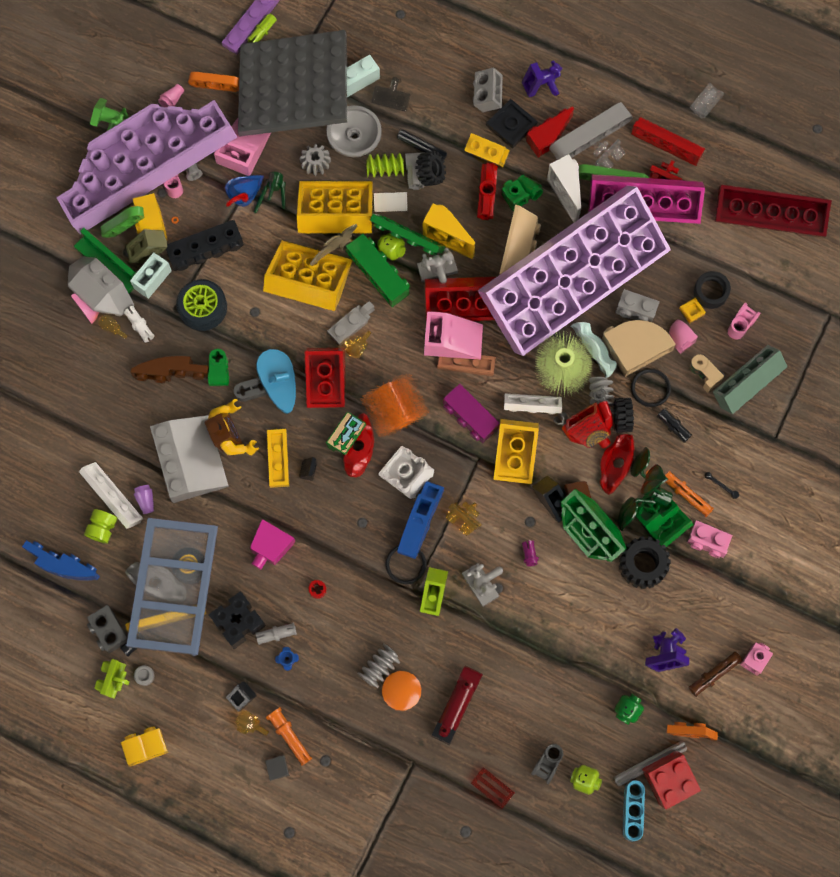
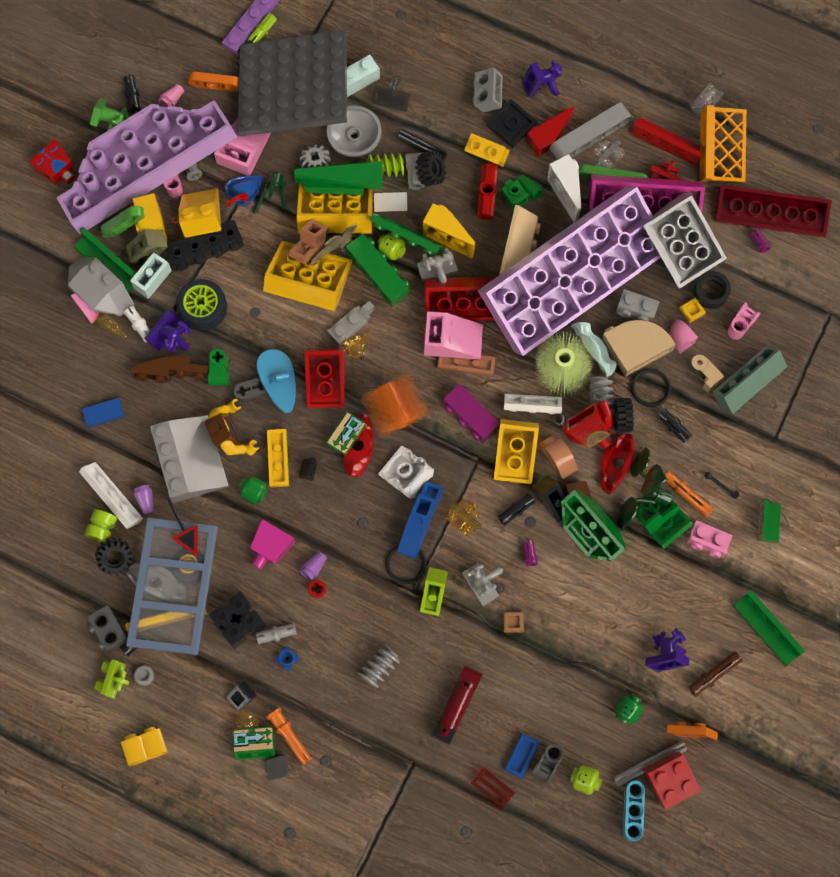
blue slope [22,540,100,581] -> none
orange dish [382,671,421,711] -> none
black tyre [619,536,671,589] -> none
bright pink brick [740,643,773,676] -> none
none -> red torso [29,139,75,184]
none -> blue tile [82,398,125,428]
none -> black tyre [95,537,132,576]
none -> black pin [123,75,141,113]
none -> dark purple piece [144,309,191,352]
none -> piece [167,498,198,557]
none -> yellow slope [178,188,221,238]
none -> panel [233,727,276,760]
none -> green head [239,476,268,504]
none -> nougat brick [289,219,327,264]
none -> green wedge [294,161,383,195]
none -> medium lavender cone [299,551,327,581]
none -> black pin [497,493,536,526]
none -> medium nougat tile [503,612,524,633]
none -> blue tile [504,733,540,779]
none -> nougat brick [538,435,578,479]
none -> light grey slope [642,192,727,289]
none -> light orange fence [699,105,747,183]
none -> green fence [733,590,805,667]
none -> magenta pin [749,229,771,253]
none -> green panel [758,499,781,543]

